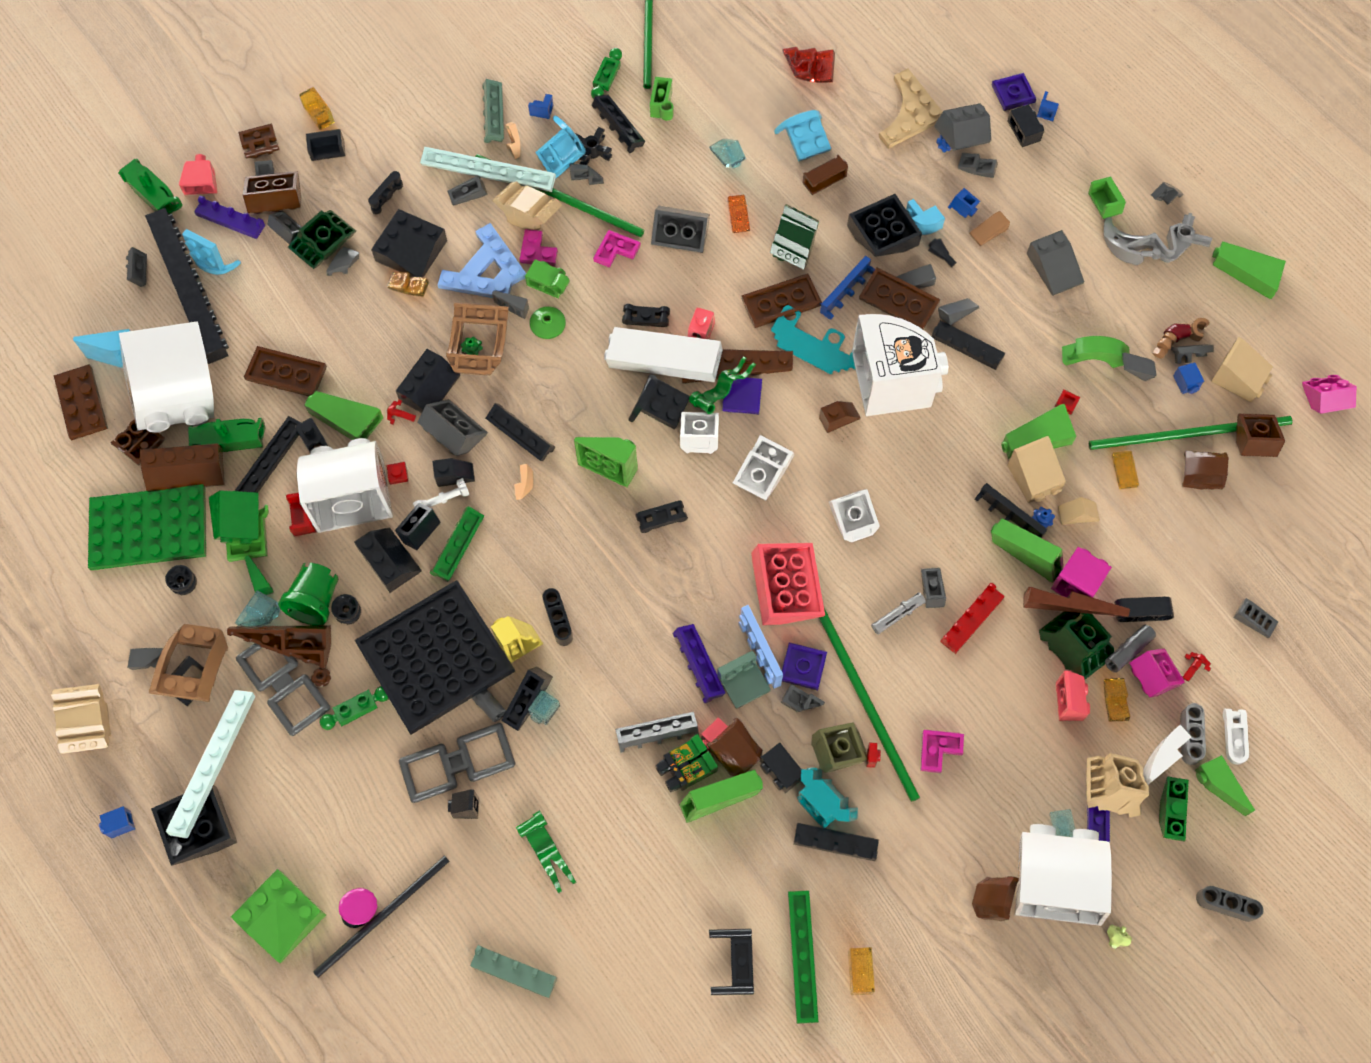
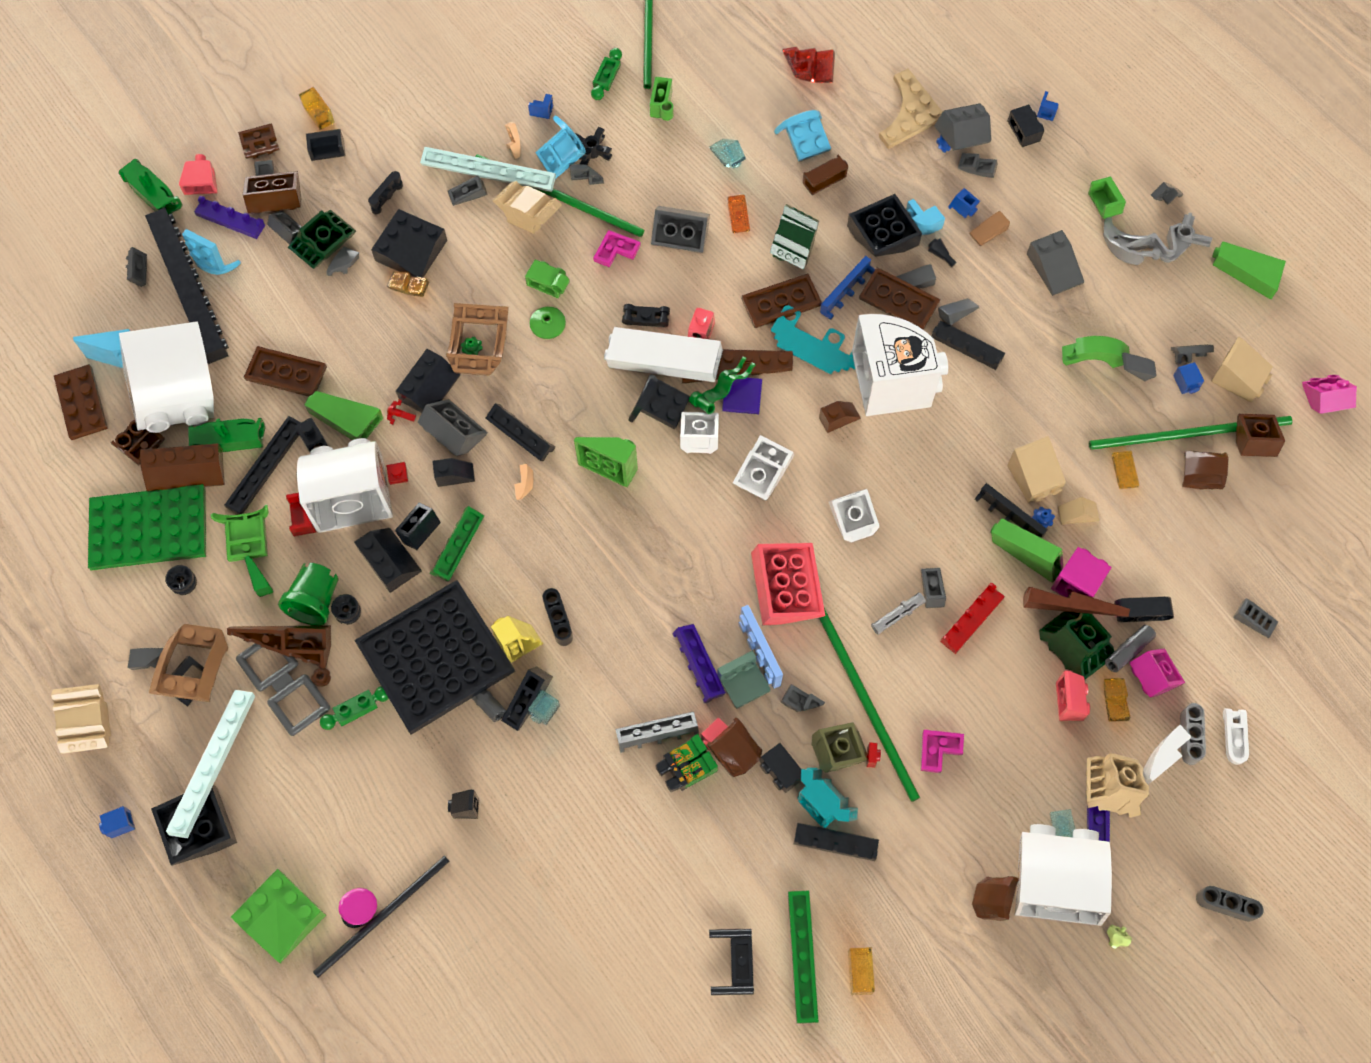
green slope [209,490,259,544] -> none
clear light blue slope [235,591,280,626] -> none
dark grey bar [399,723,515,803] -> none
white piece [413,478,470,507] -> none
light blue plate [437,223,526,298] -> none
sand green hinge [470,945,557,998] -> none
sand green hinge [482,79,504,143] -> none
dark grey slope [492,290,529,319] -> none
green flag [516,810,576,893] -> none
dark pink plate [520,229,558,267] -> none
black hinge [592,95,645,153] -> none
black plate [635,500,688,533] -> none
bright green slope [679,770,763,823] -> none
dark purple tile [782,642,827,691] -> none
dark purple tile [991,73,1036,111] -> none
bright green slope [1001,404,1076,459] -> none
red plate [1055,389,1081,415] -> none
medium nougat piece [1152,318,1210,359] -> none
green slope [1159,776,1189,842] -> none
red piece [1182,652,1211,682] -> none
bright green slope [1195,755,1255,816] -> none

